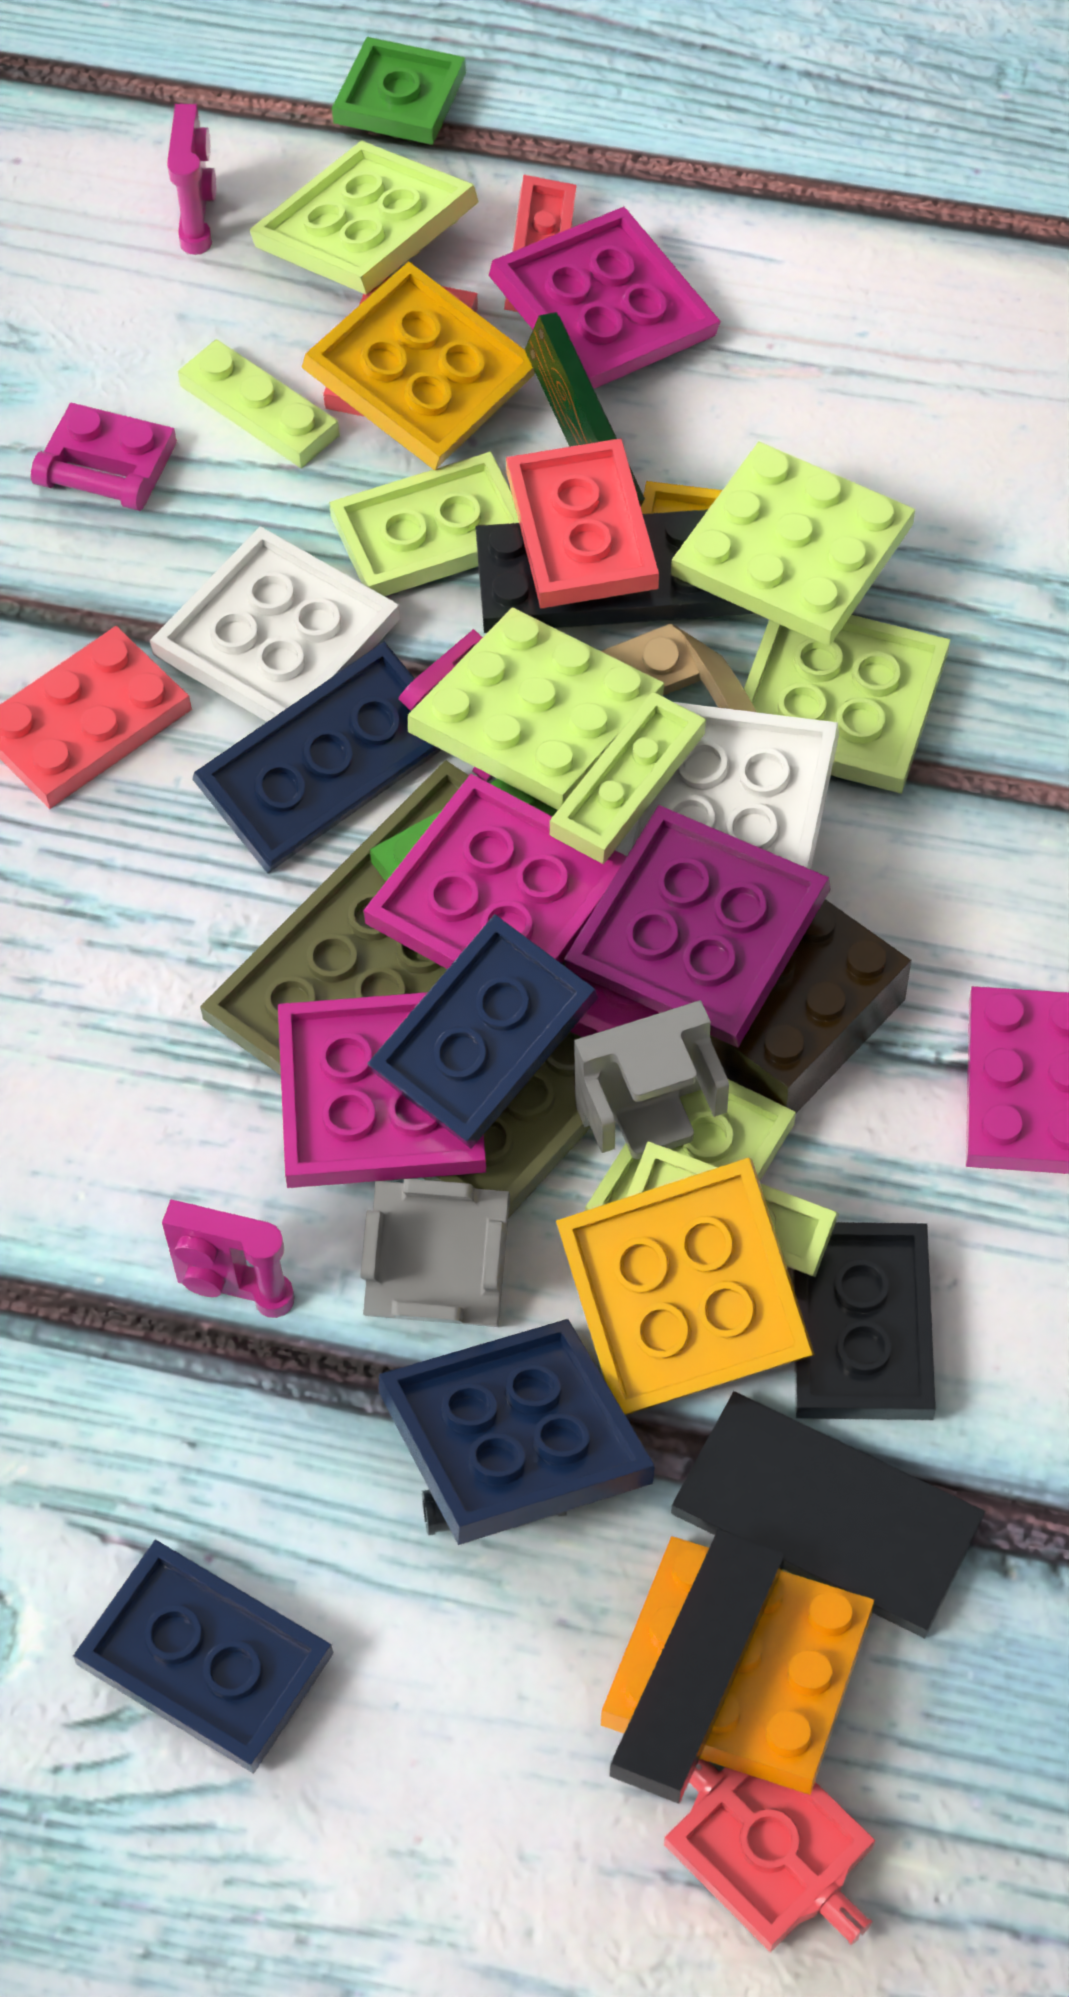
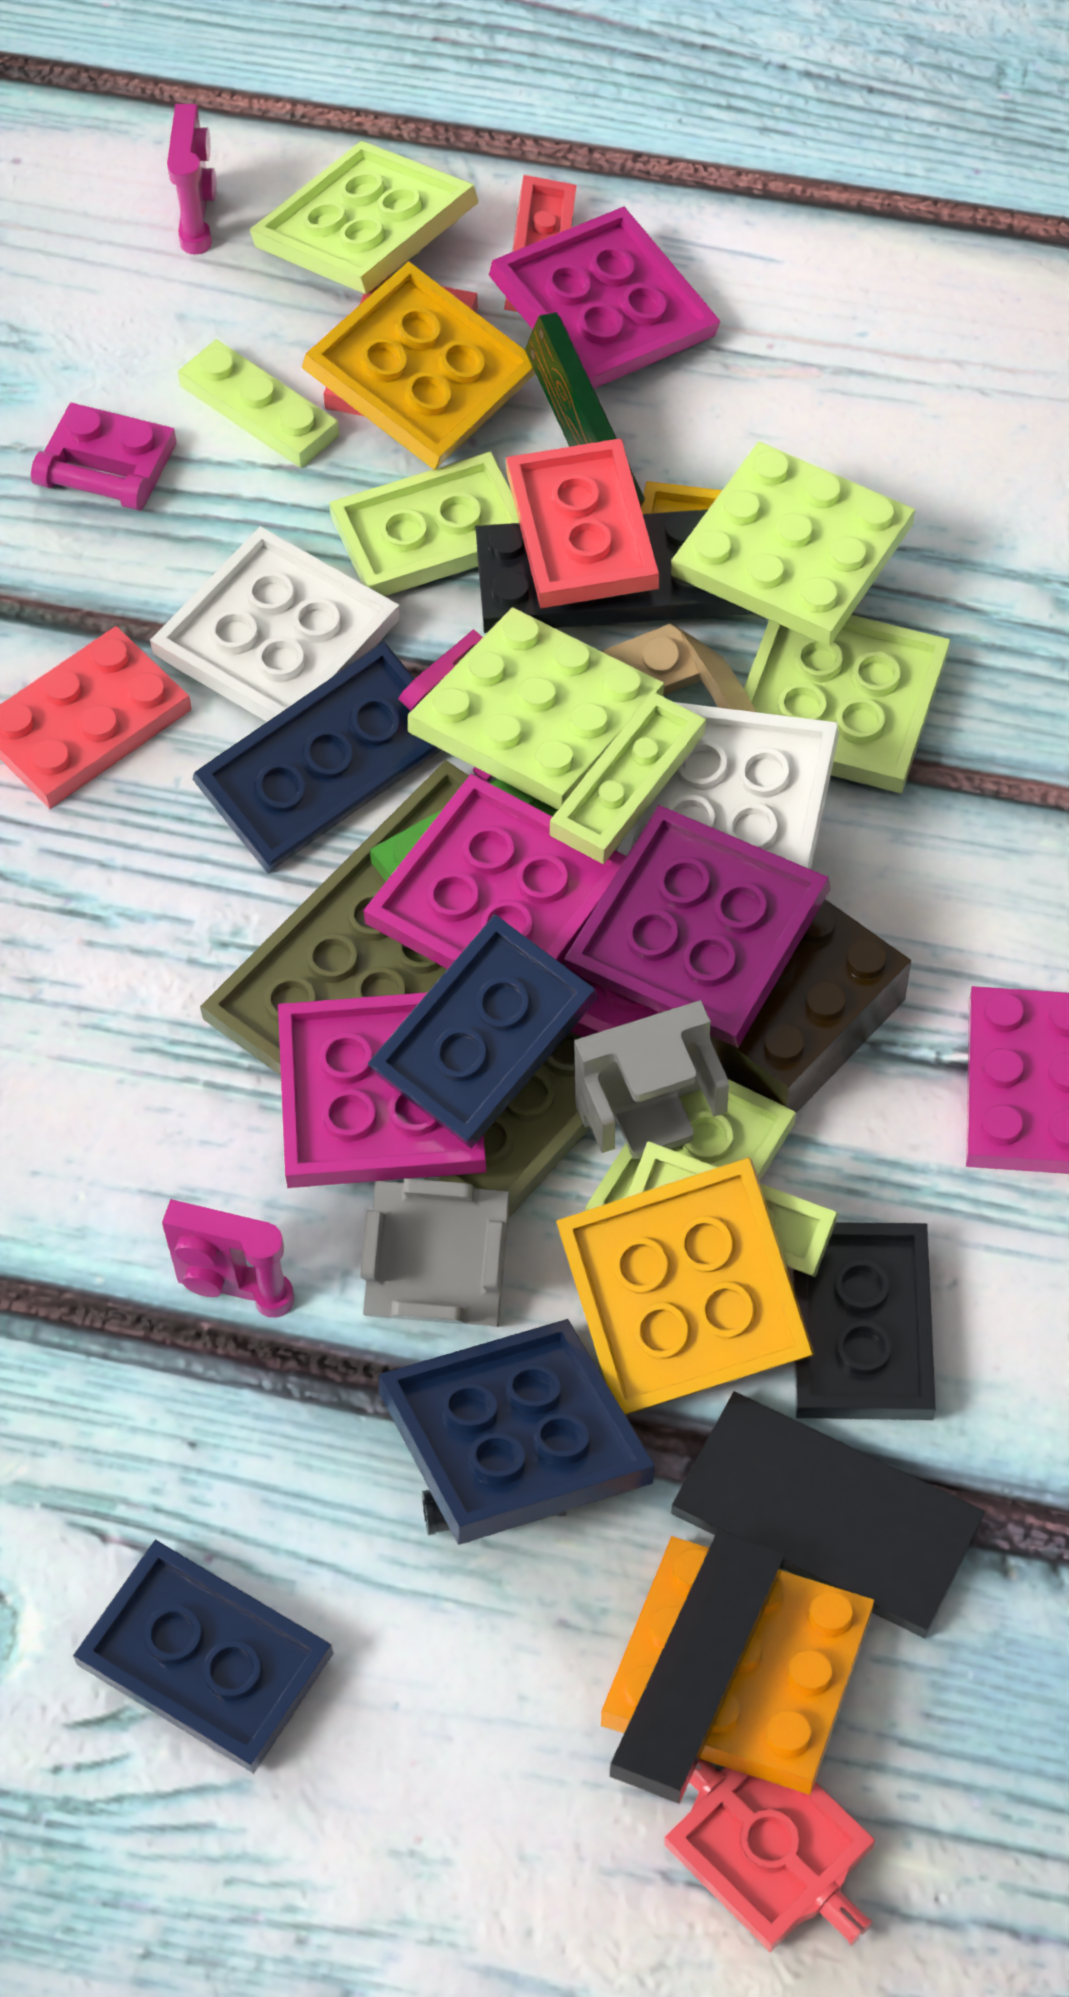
bright green plate [332,37,466,145] -> none

